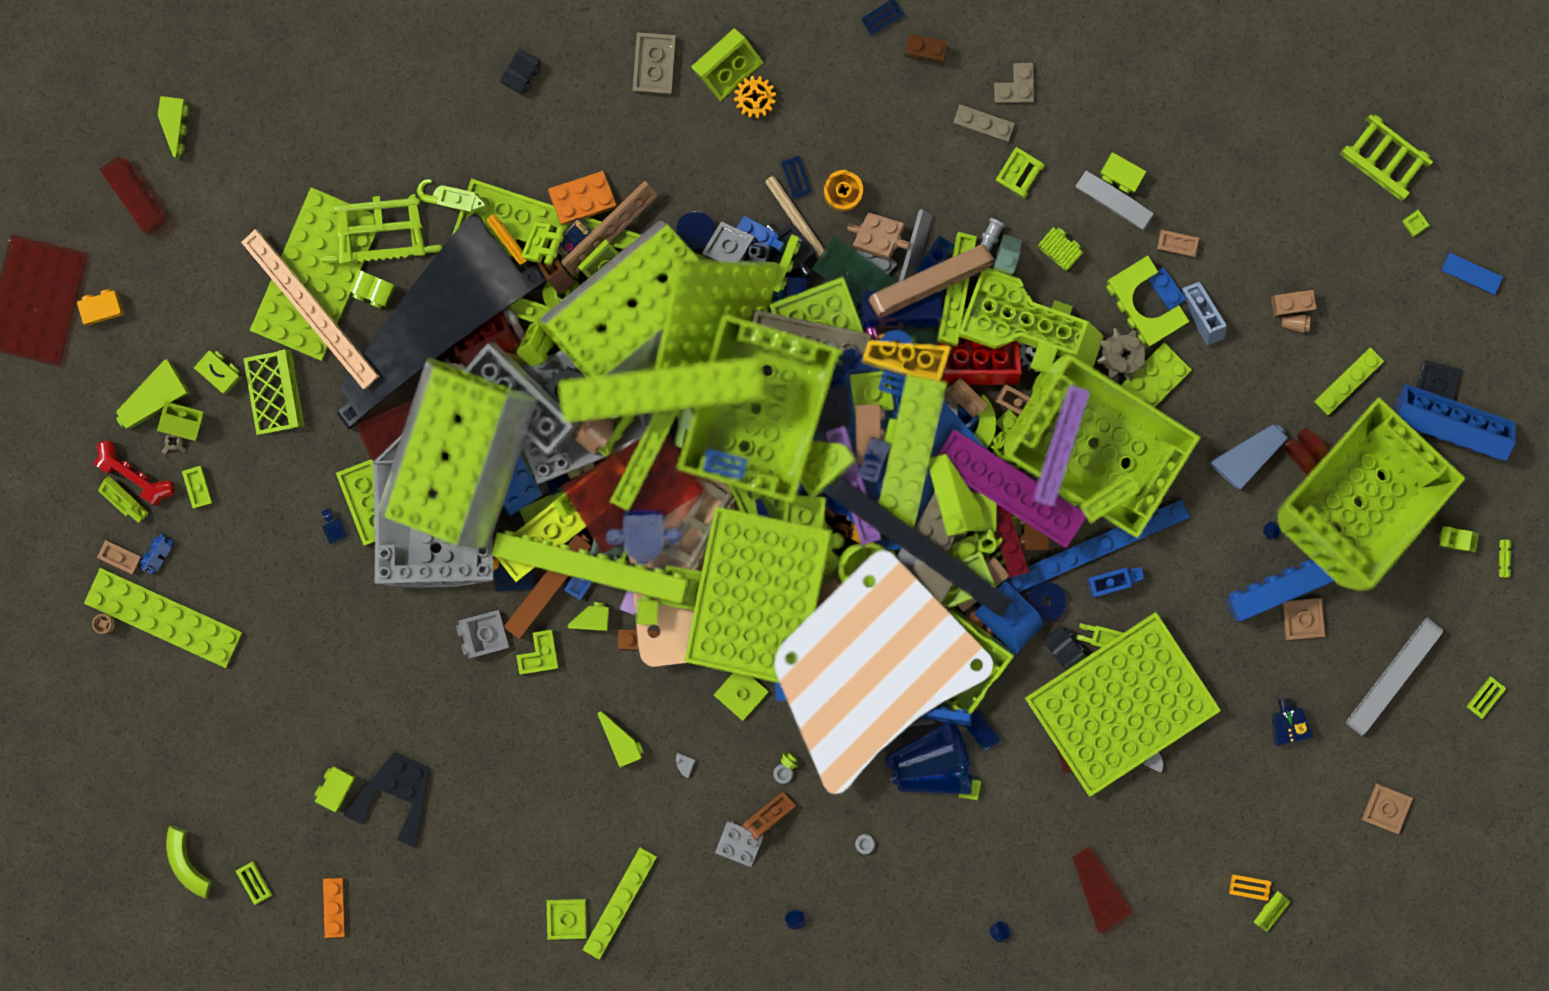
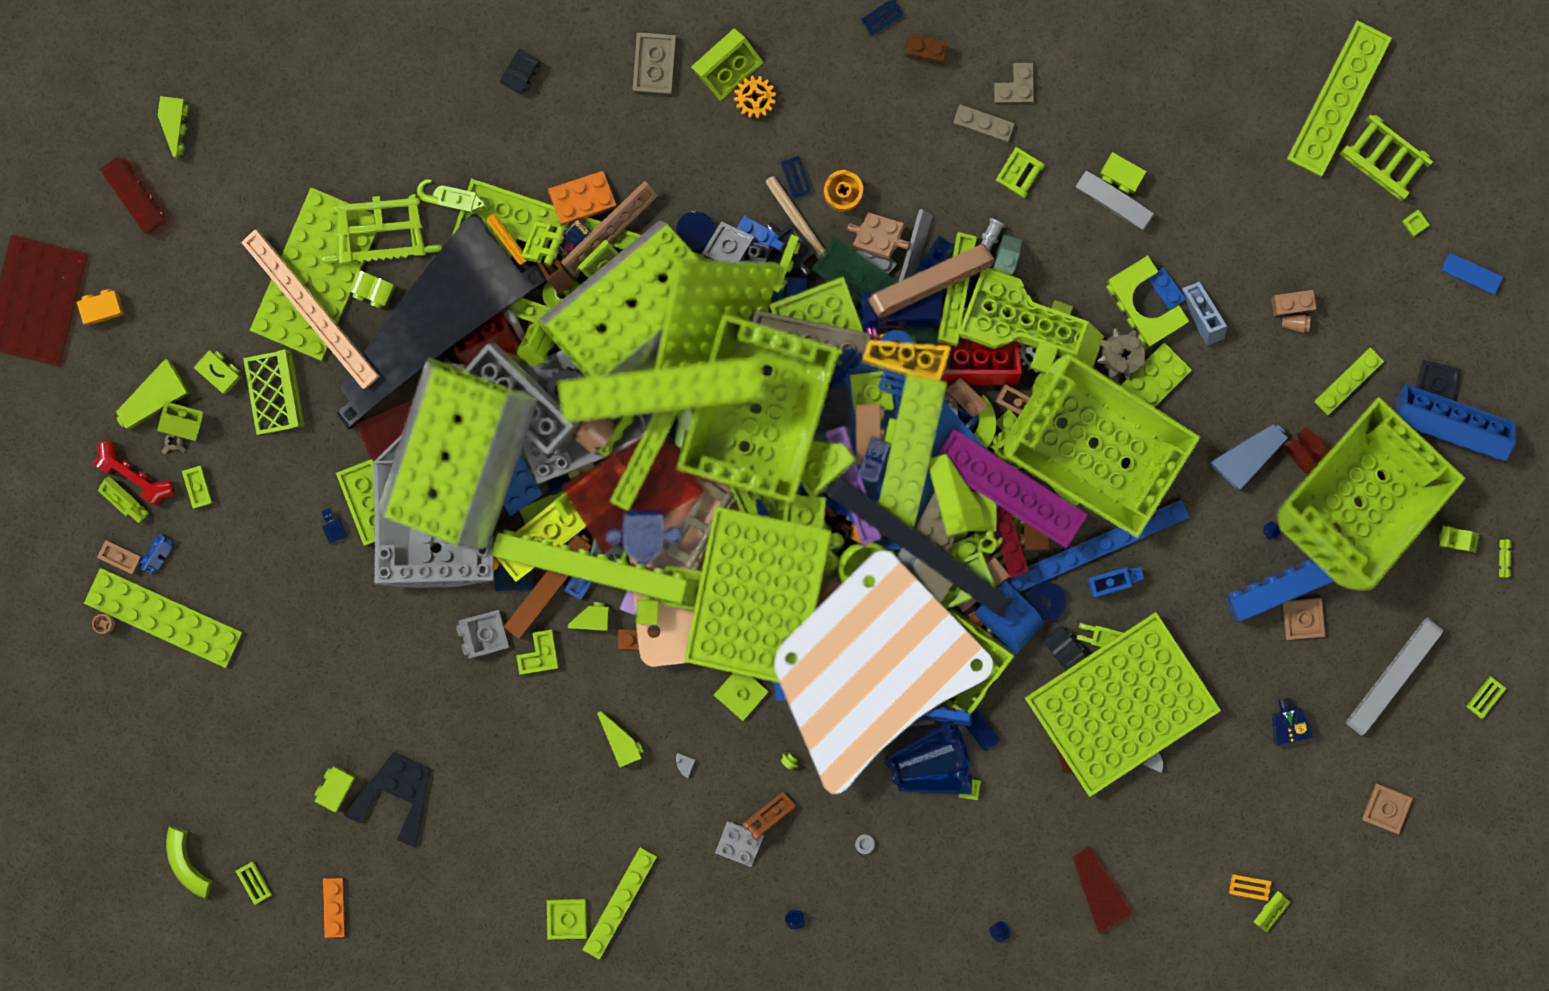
blue tile [703,450,747,479] -> none
light grey tile [773,764,793,784] -> none
medium lavender plate [1033,385,1089,506] -> none
lime brick [1037,227,1083,272] -> none
lime plate [1079,473,1140,523] -> none
medium nougat plate [1157,230,1199,258] -> none
none -> lime plate [1286,20,1392,177]

